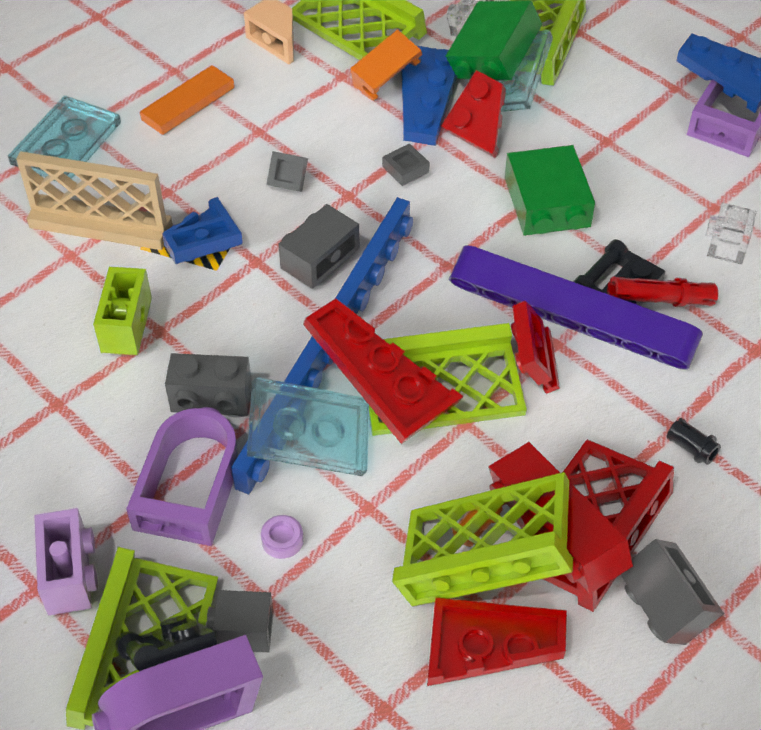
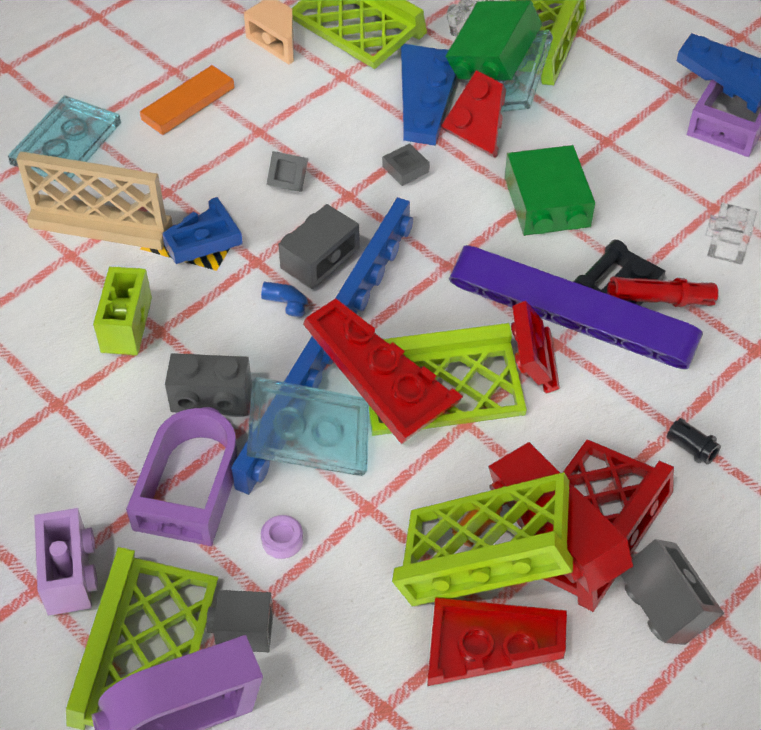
black plate [115,616,218,671] -> none
orange hinge [350,29,422,101] -> none
none -> blue arm [261,281,308,317]

